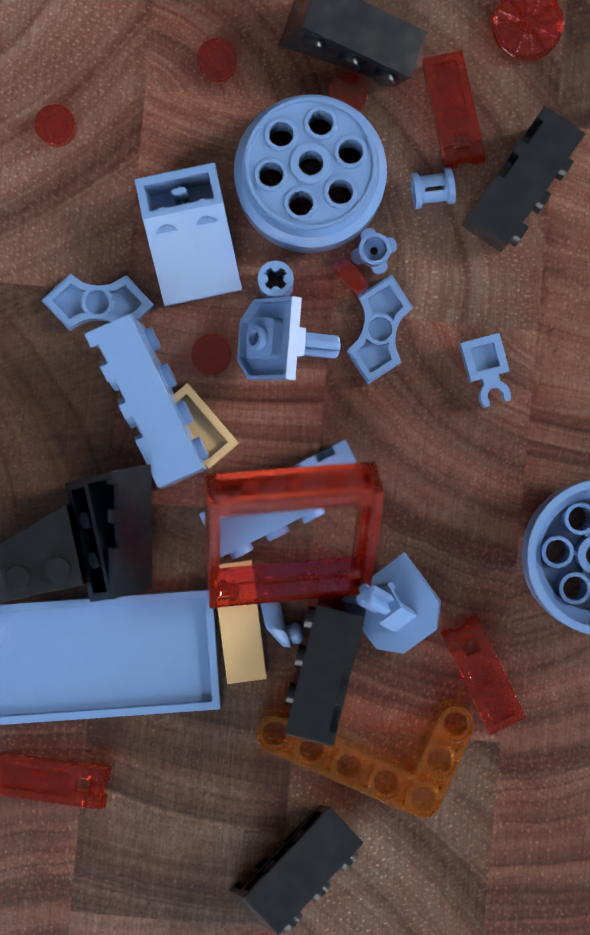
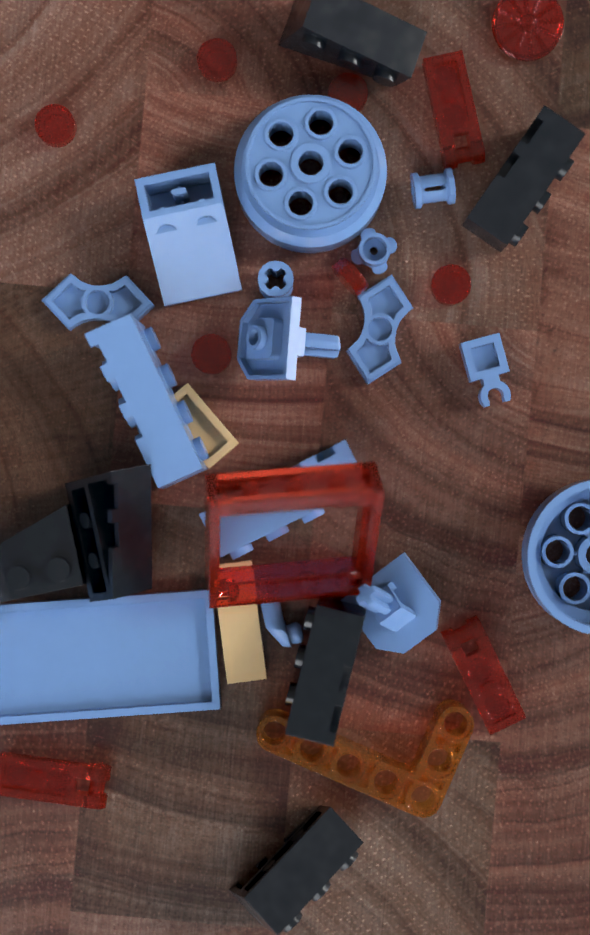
none -> clear red tile [430,264,471,306]

